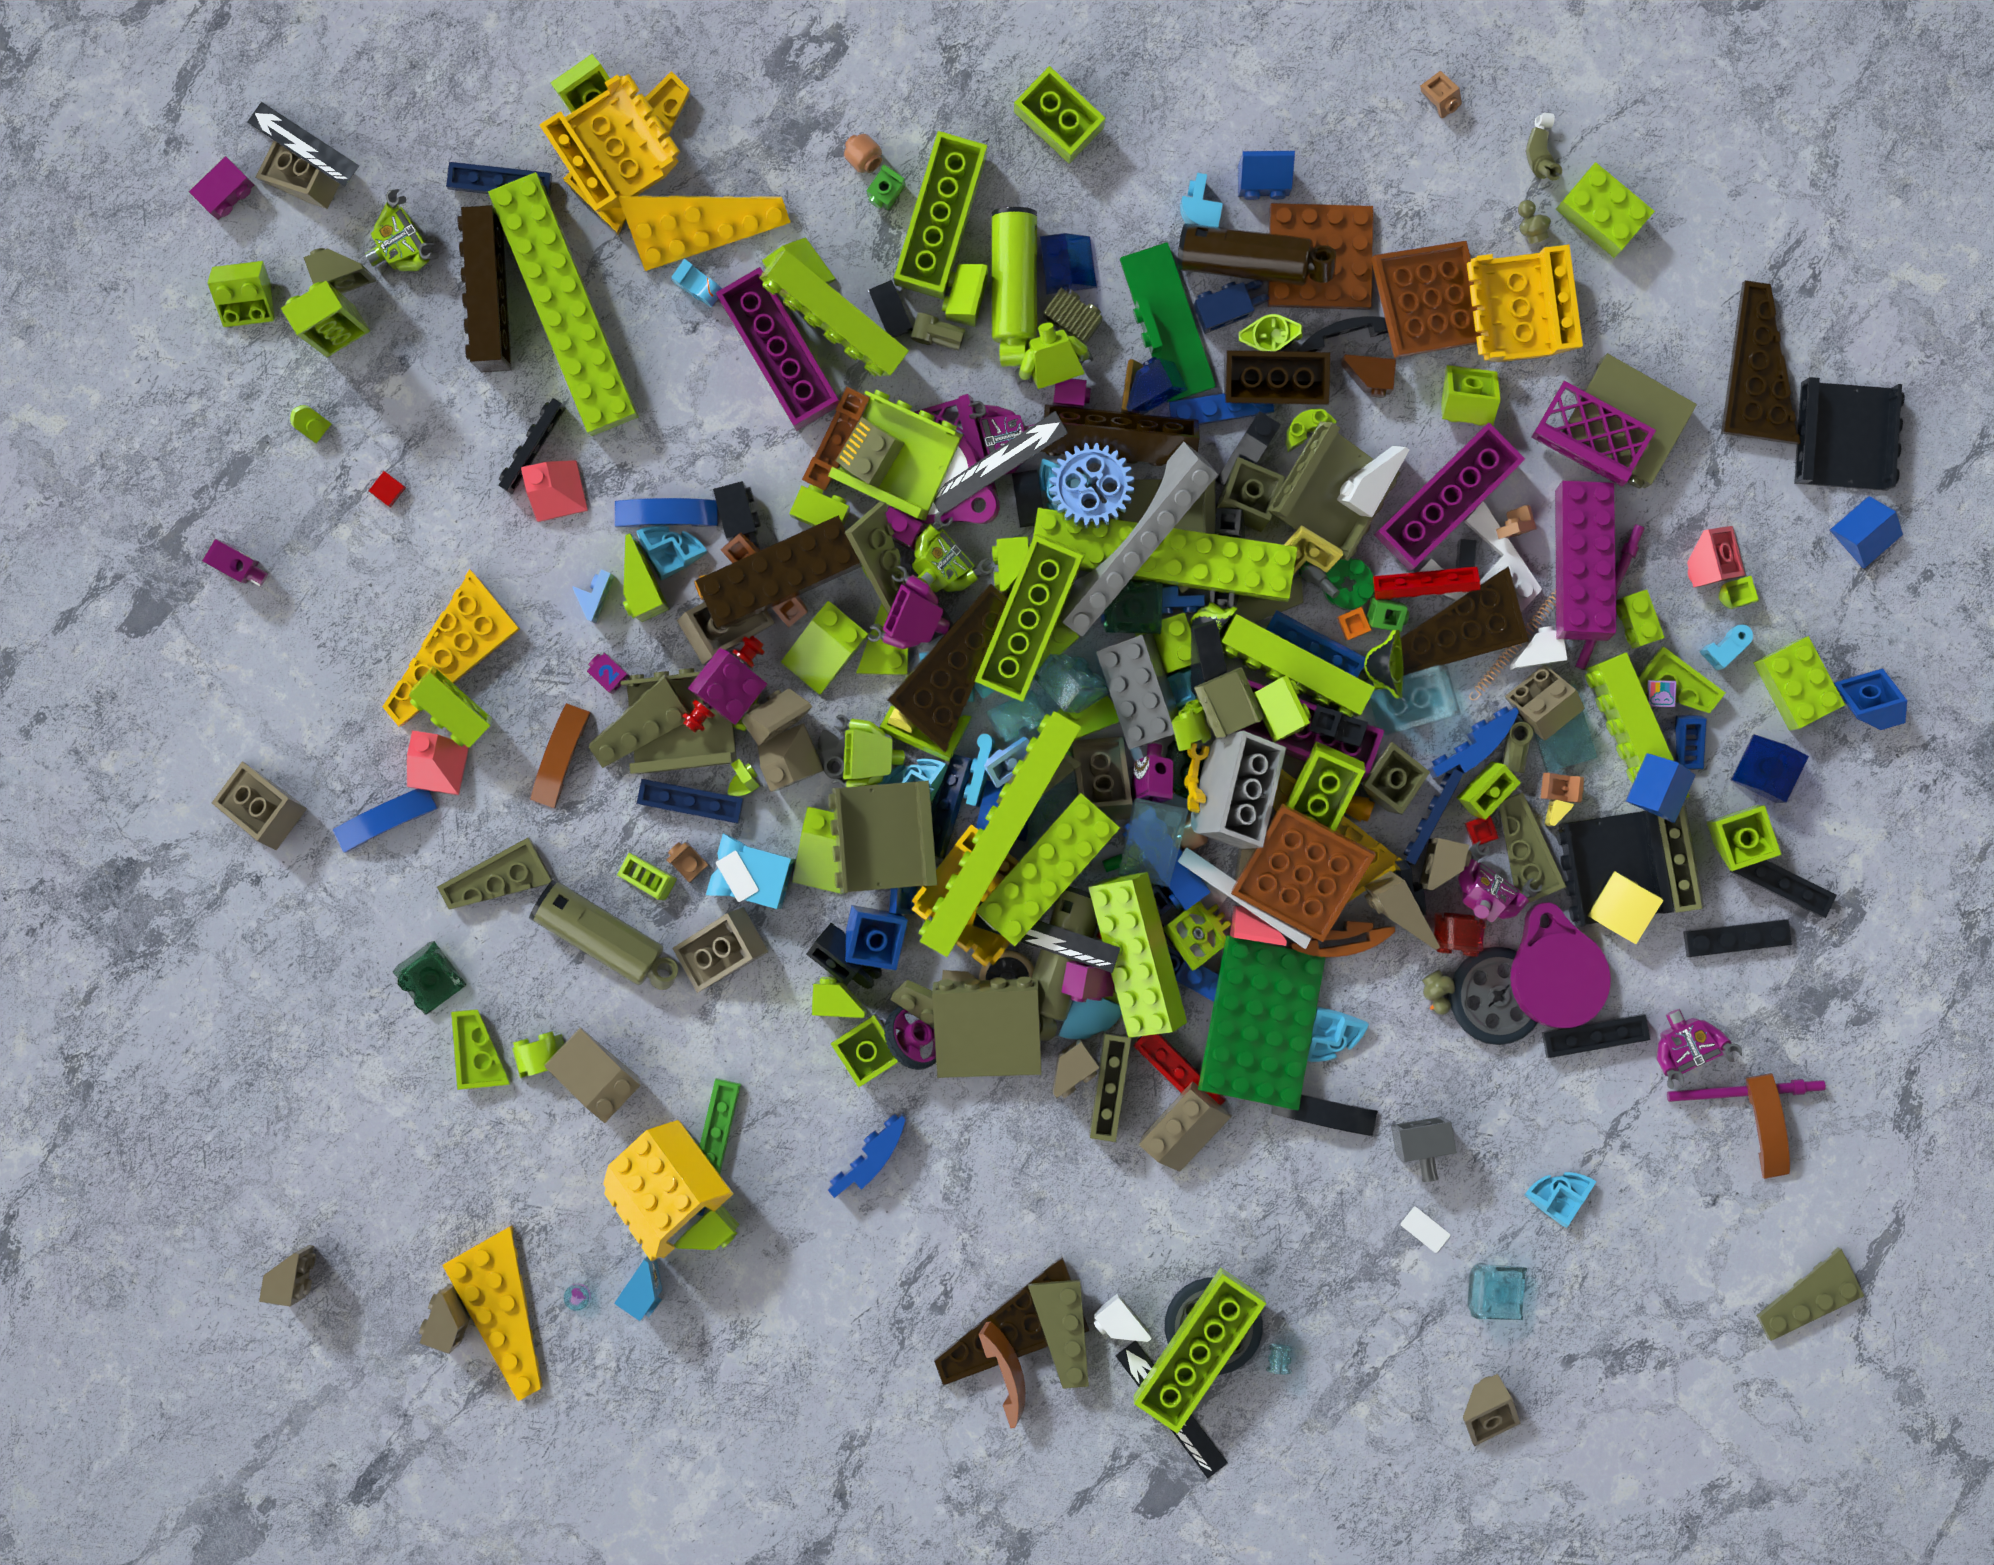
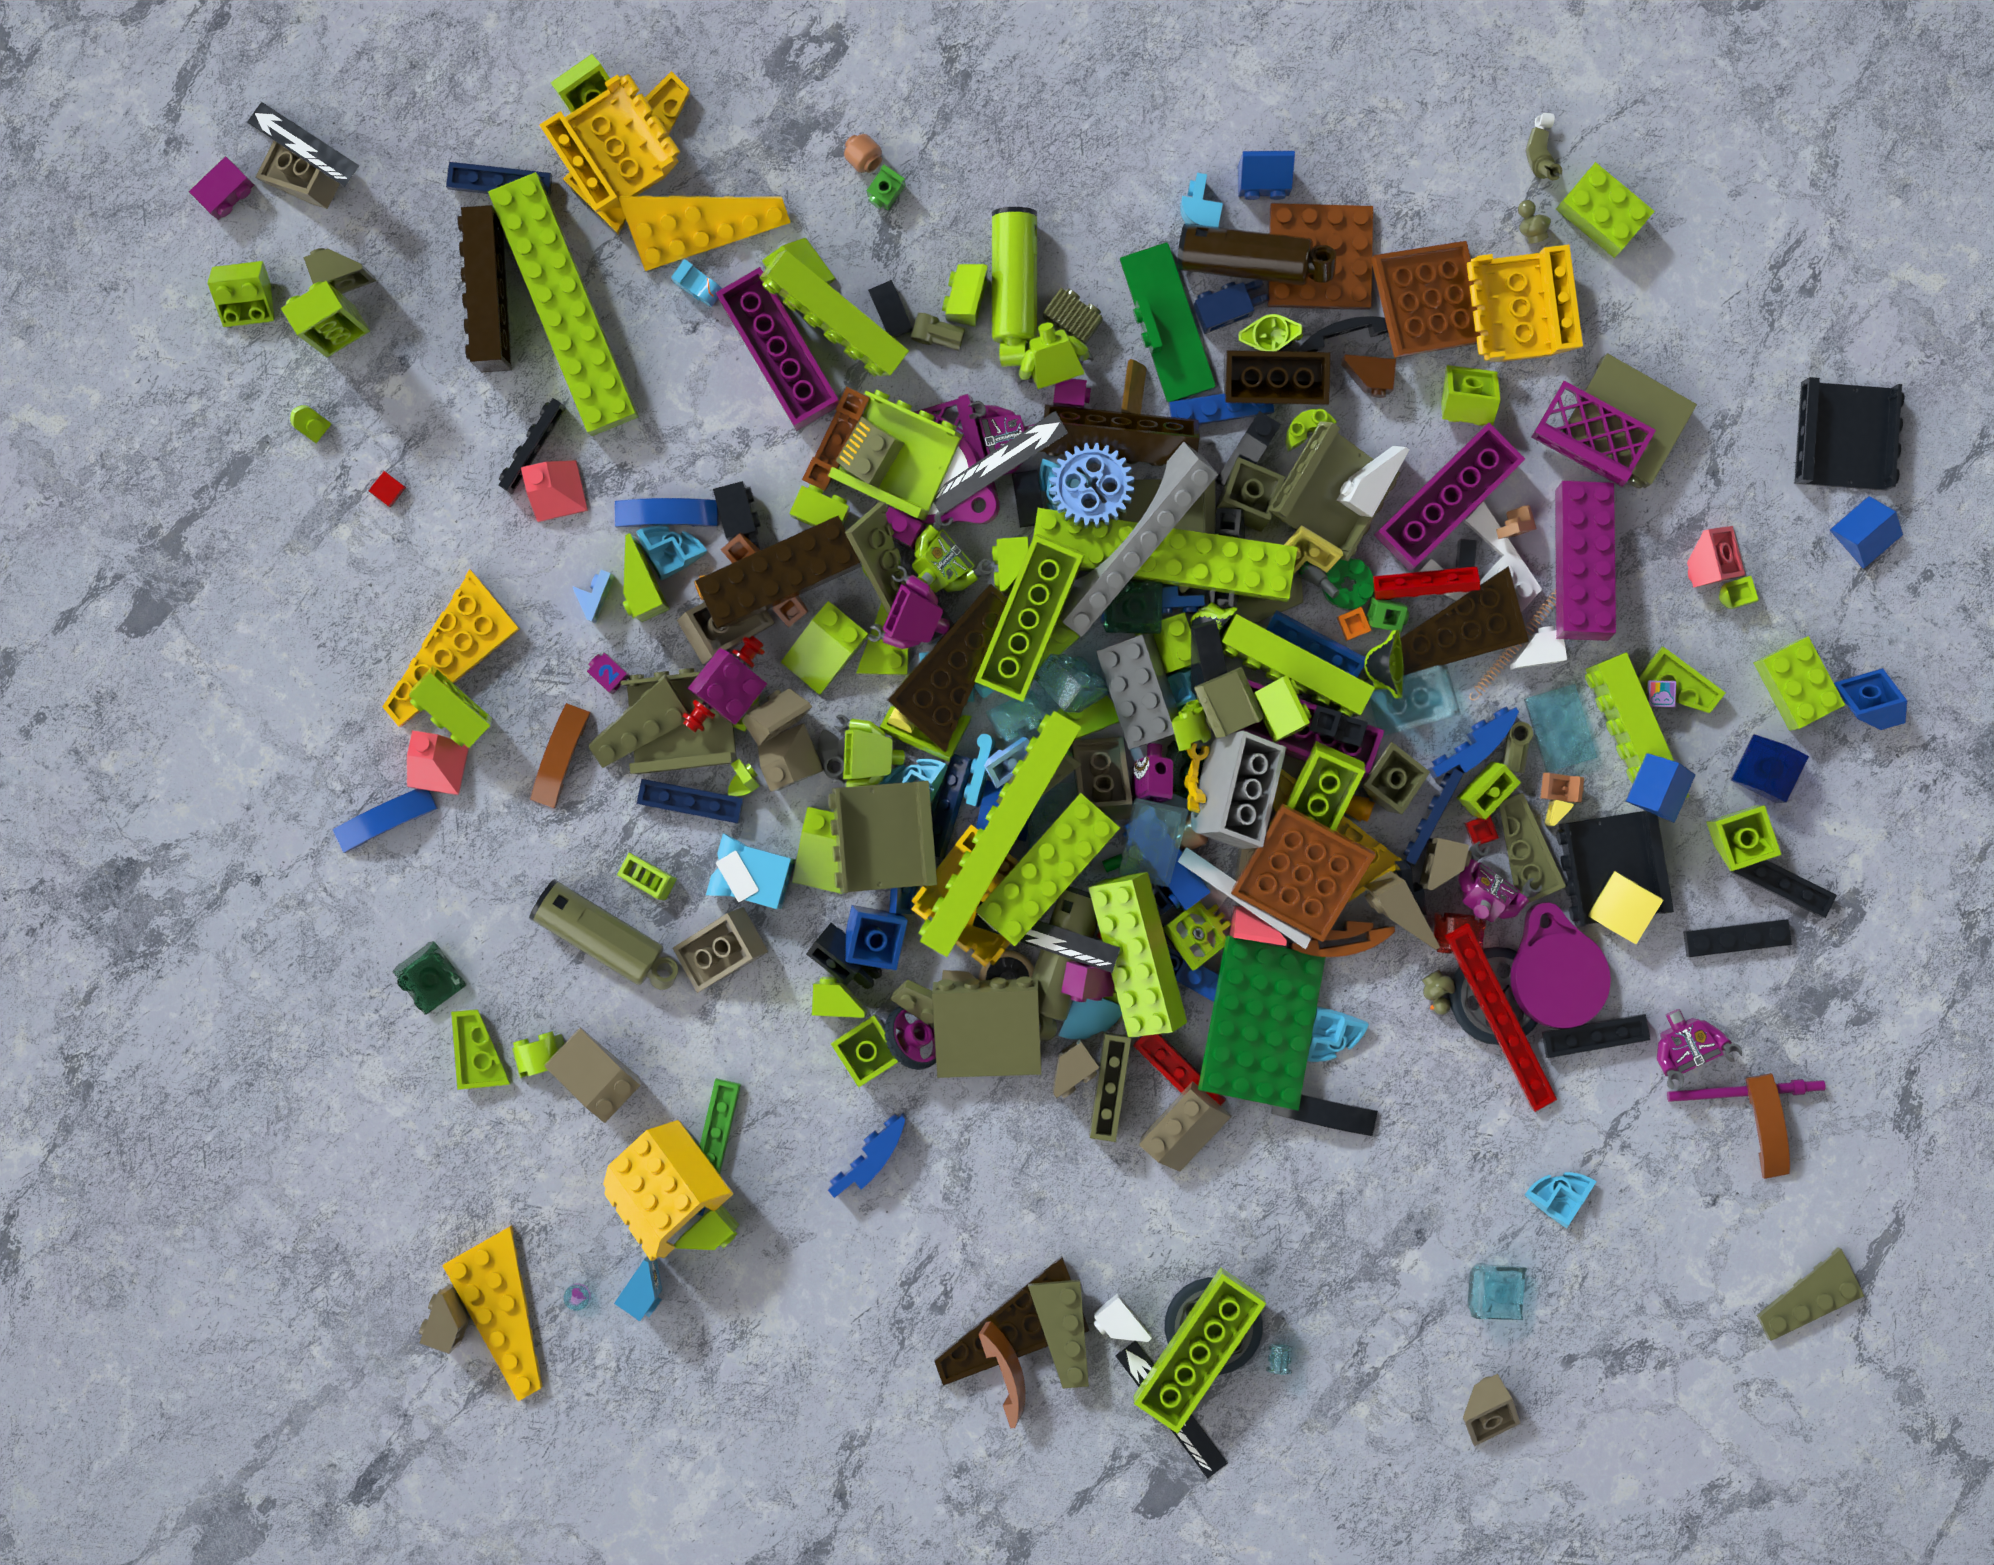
magenta torso [202,539,268,587] -> none
dark tan slope [212,761,307,850] -> none
dark tan slope [259,1245,316,1307] -> none
torso [365,189,439,271] -> none
olive wing [437,837,553,910] -> none
medium nougat bracket [667,842,709,883] -> none
lime brick [894,131,988,300] -> none
lime brick [1014,66,1106,164] -> none
clear blue slope [1039,233,1097,295] -> none
clear blue slope [1126,357,1188,414] -> none
dark grey brick [1391,1116,1457,1182] -> none
white sticker [1401,1207,1450,1253] -> none
medium nougat bracket [1420,71,1462,118] -> none
dark tan slope [1505,664,1585,741] -> none
magenta bar [1575,524,1645,670] -> none
lime brick [1616,589,1665,649] -> none
olive brick [1658,805,1705,913] -> none
blue slope [1675,715,1707,769] -> none
medium azure leg [1699,624,1753,670] -> none
dark brown wing [1721,280,1800,445] -> none
none -> red tile [1445,923,1557,1112]

